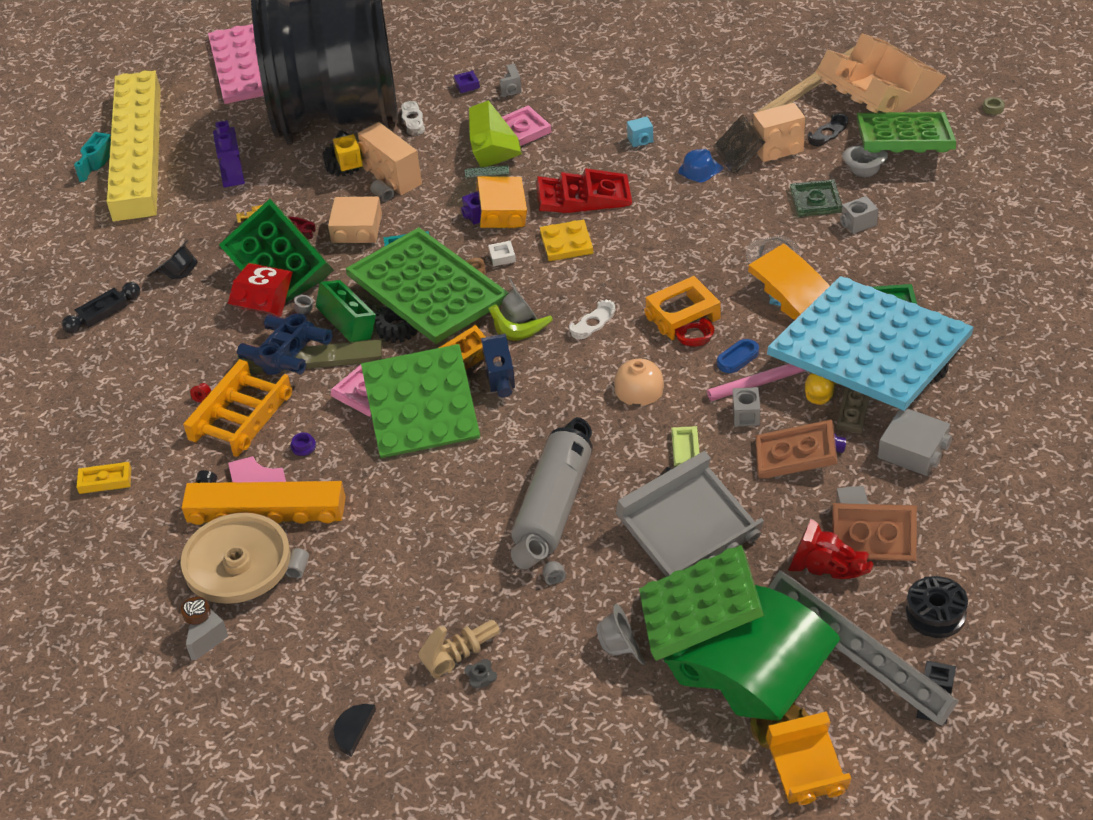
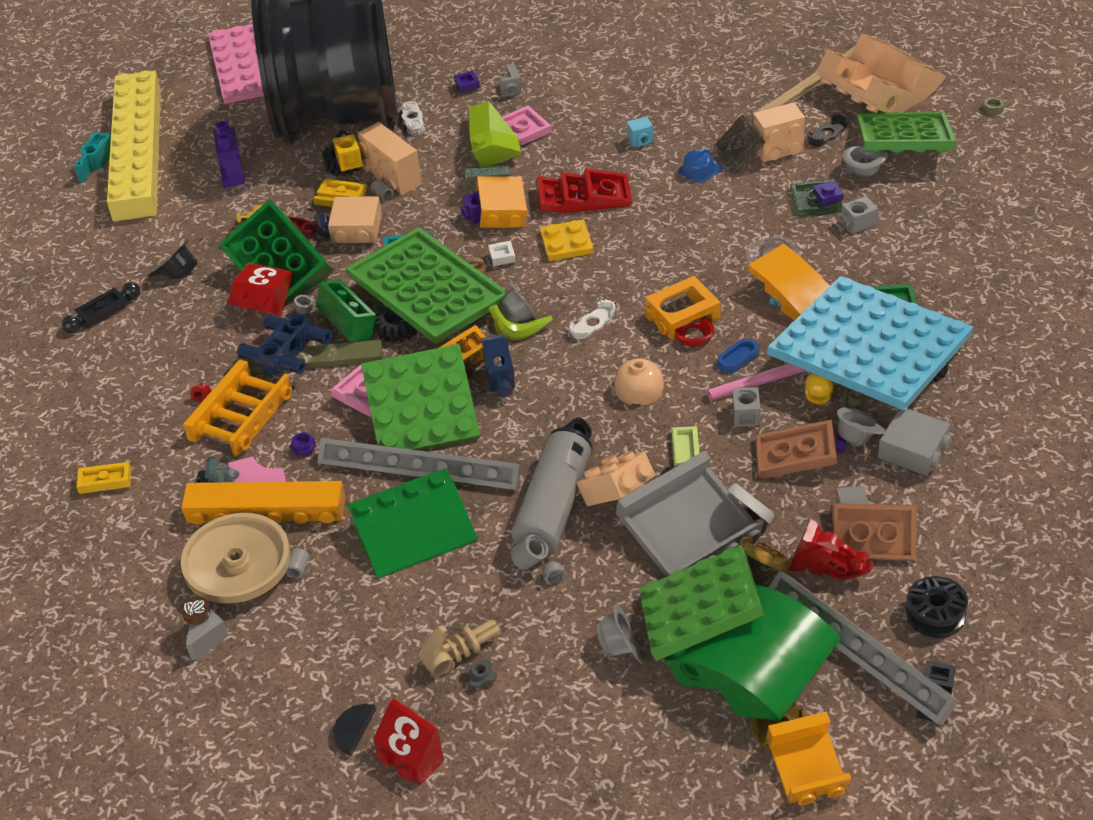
none -> clear light blue slope [205,457,240,483]
none -> yellow plate [313,179,367,207]
none -> dark blue arm [314,212,330,237]
none -> light grey plate [317,438,521,490]
none -> green slope [346,468,478,579]
none -> red slope [373,698,444,785]
none -> light nougat brick [576,451,656,506]
none -> white tile [728,483,775,524]
none -> pearl gold tile [738,536,792,572]
none -> dark purple plate [813,180,844,206]
none -> light grey piece [837,407,886,447]

